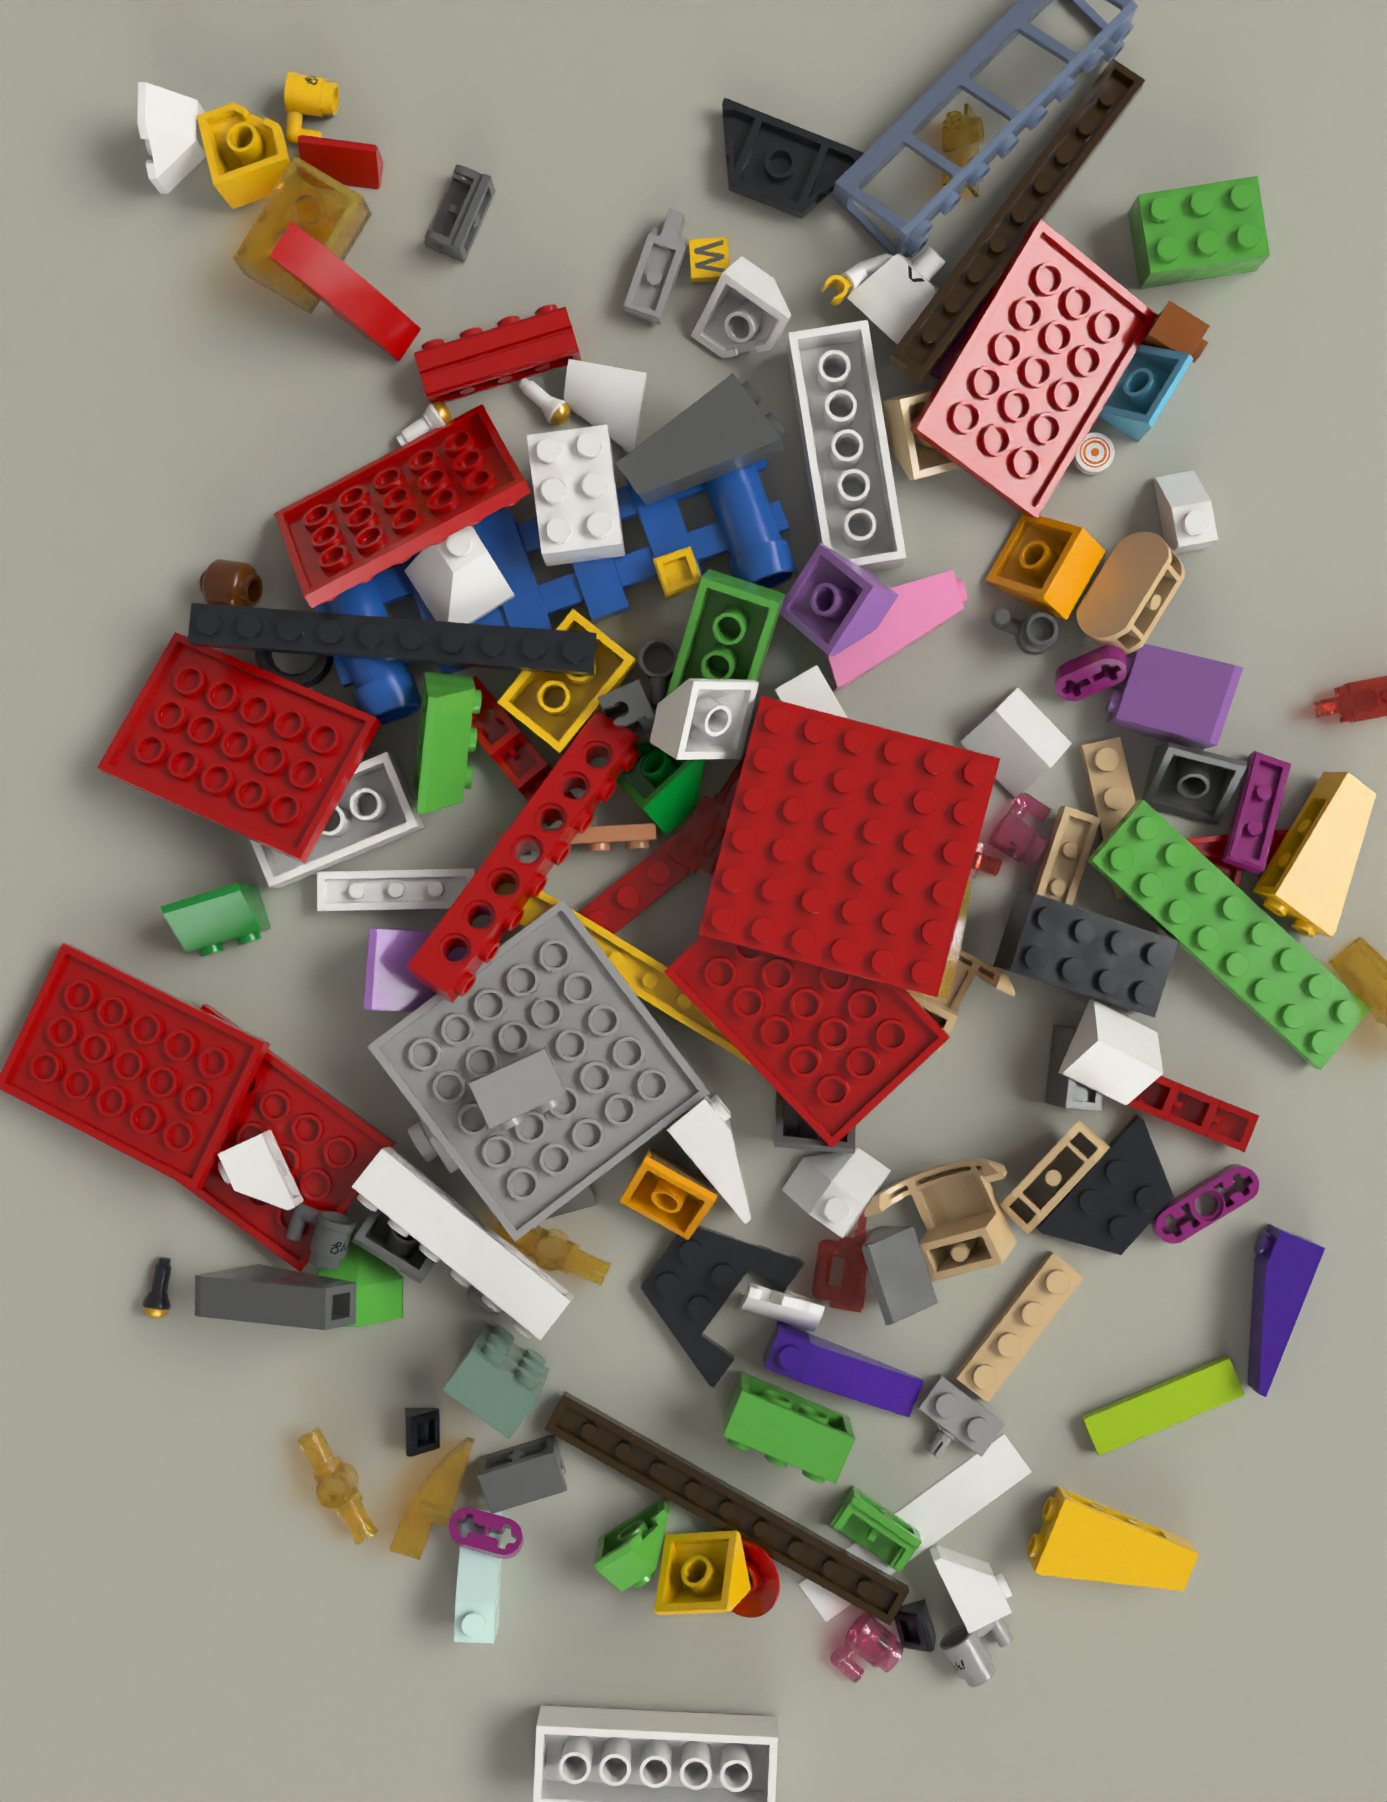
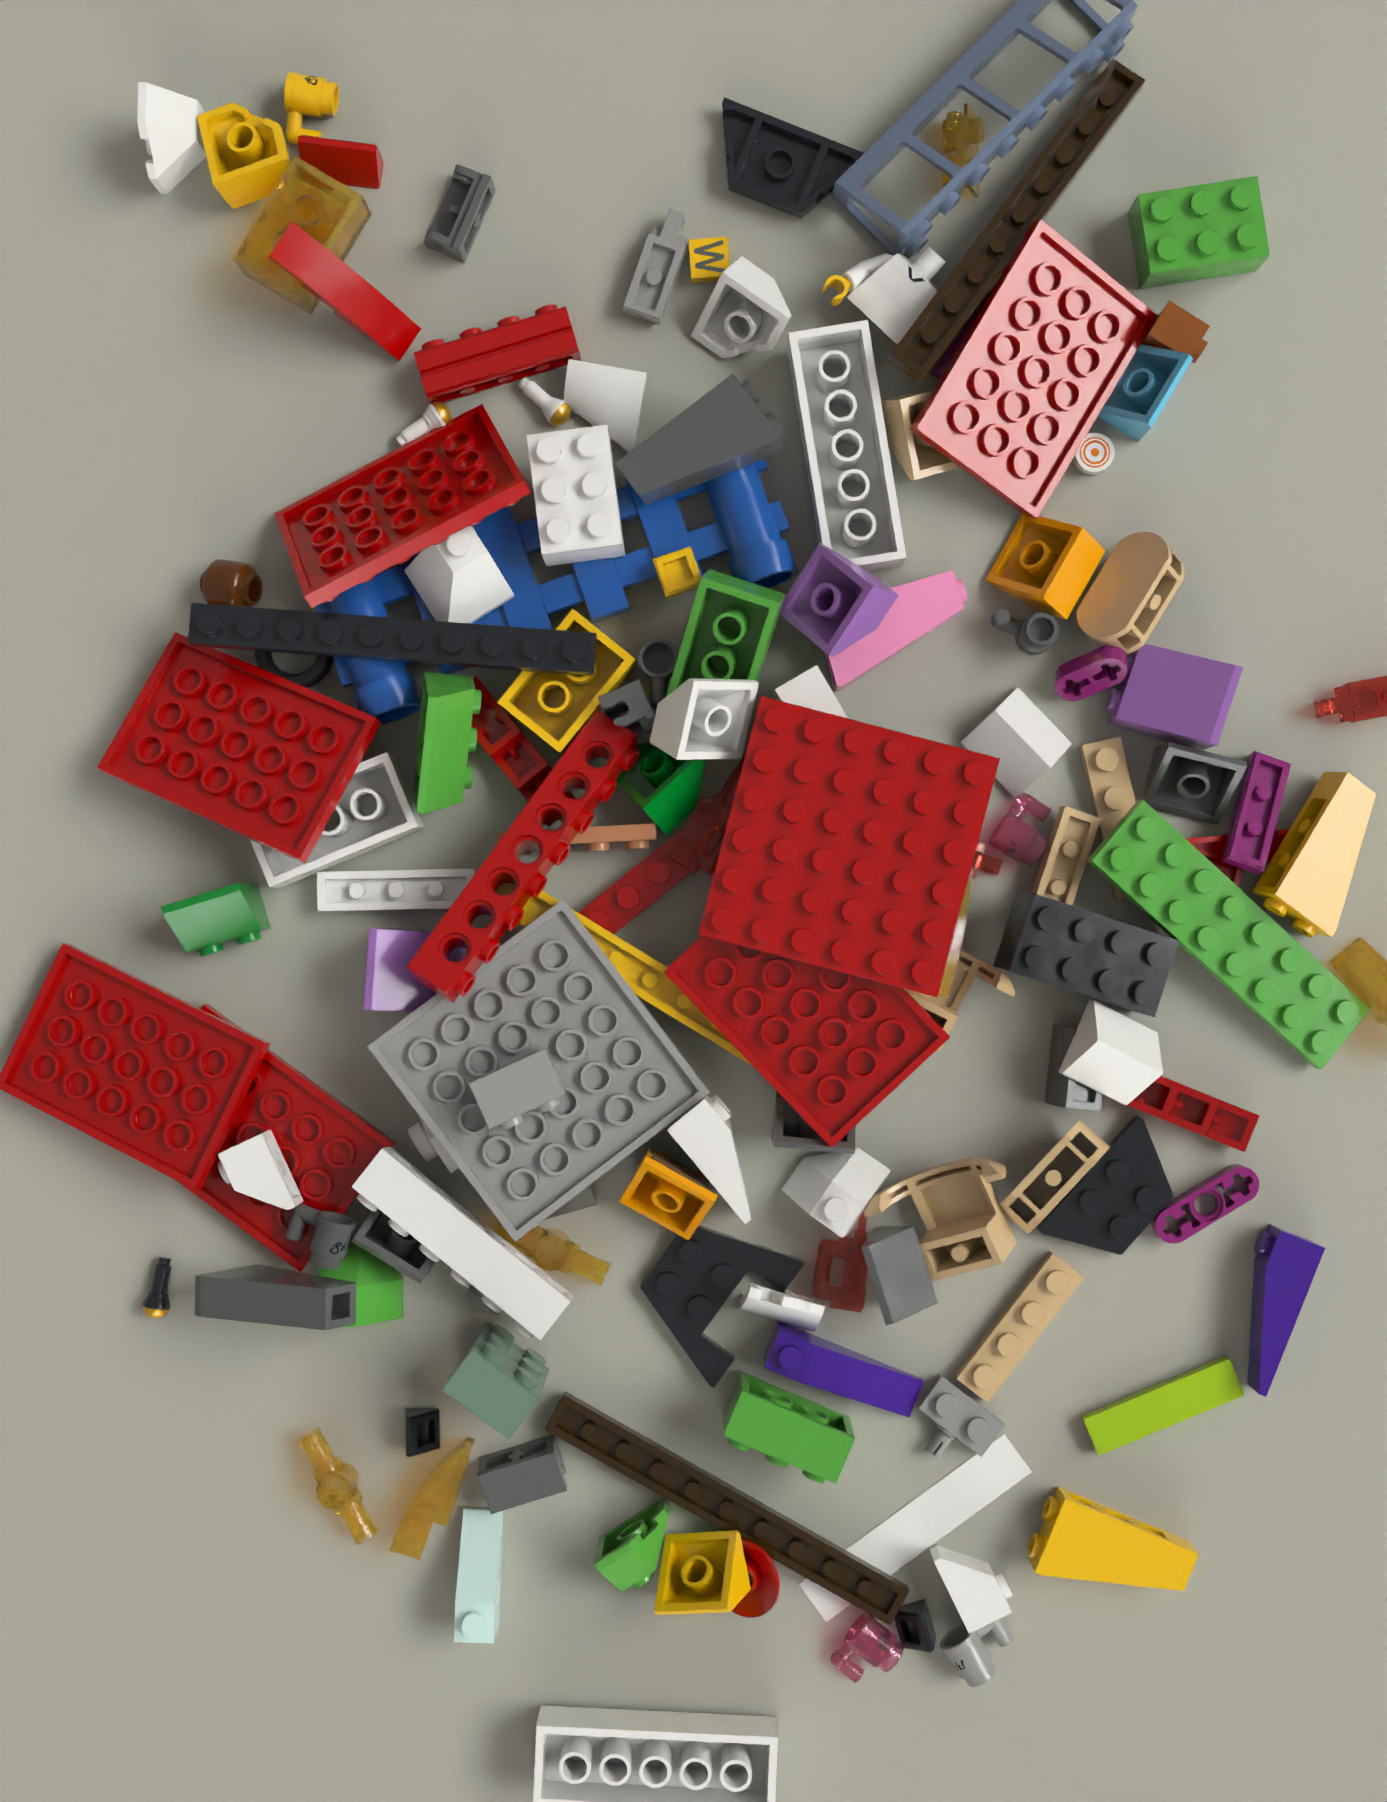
magenta beam [449,1507,524,1559] -> none
bright green hinge [829,1486,922,1572] -> none
white slope [1153,470,1218,554] -> none

